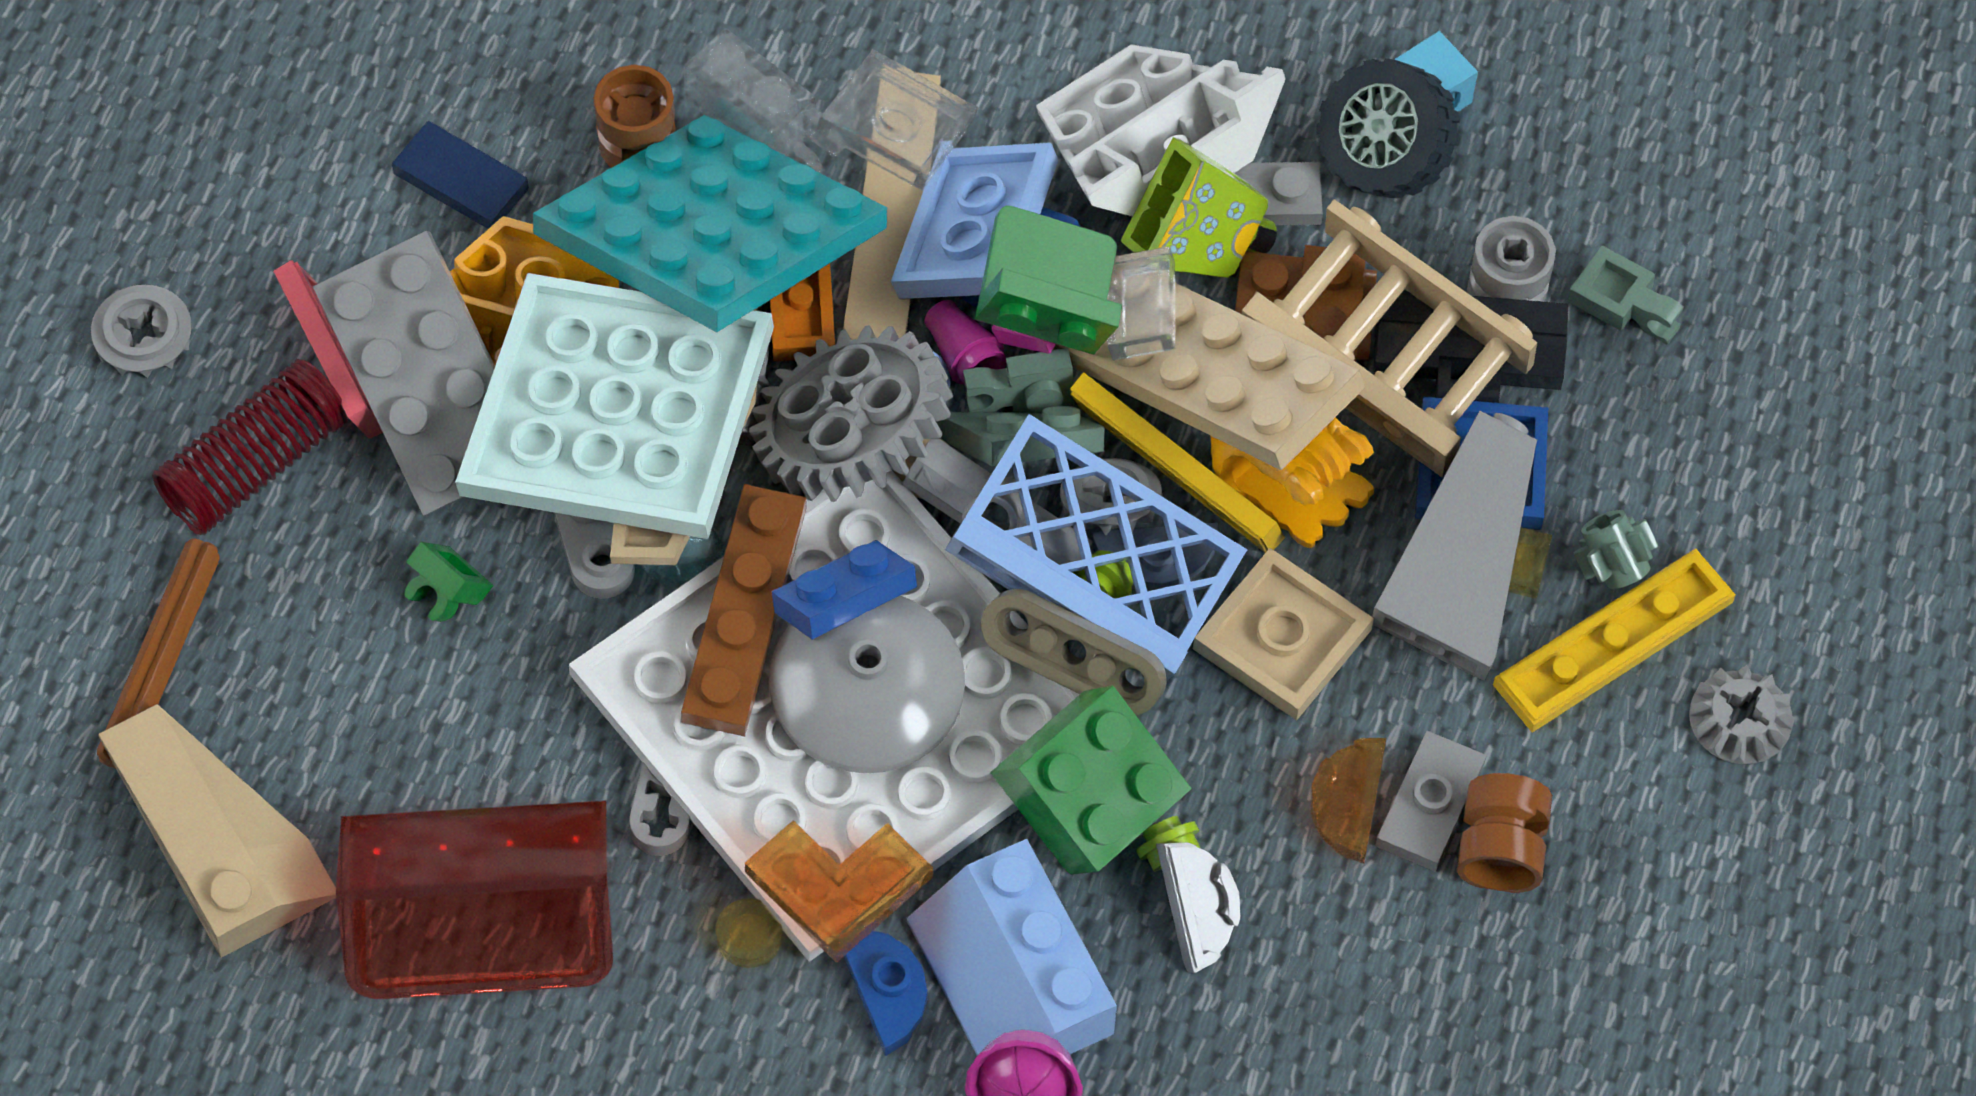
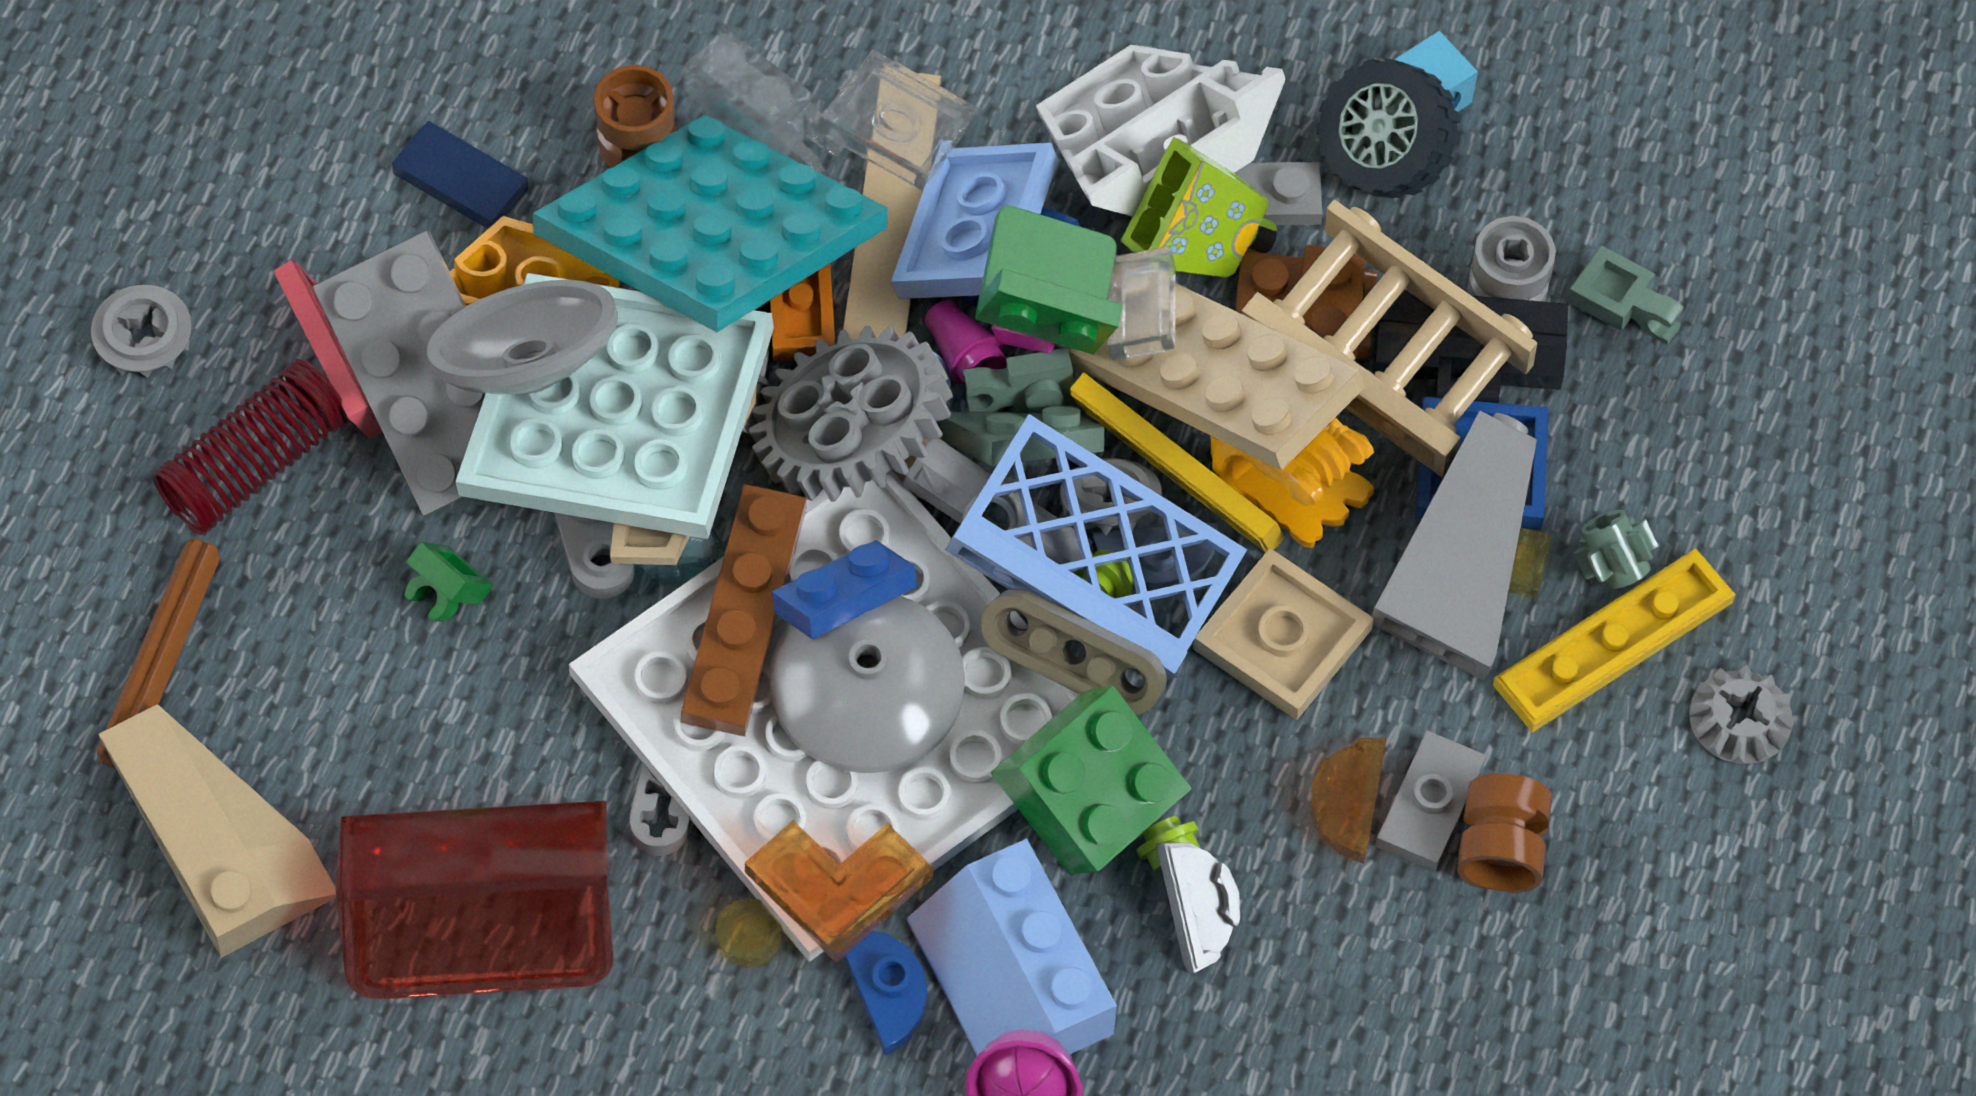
none -> light grey dish [427,280,618,395]

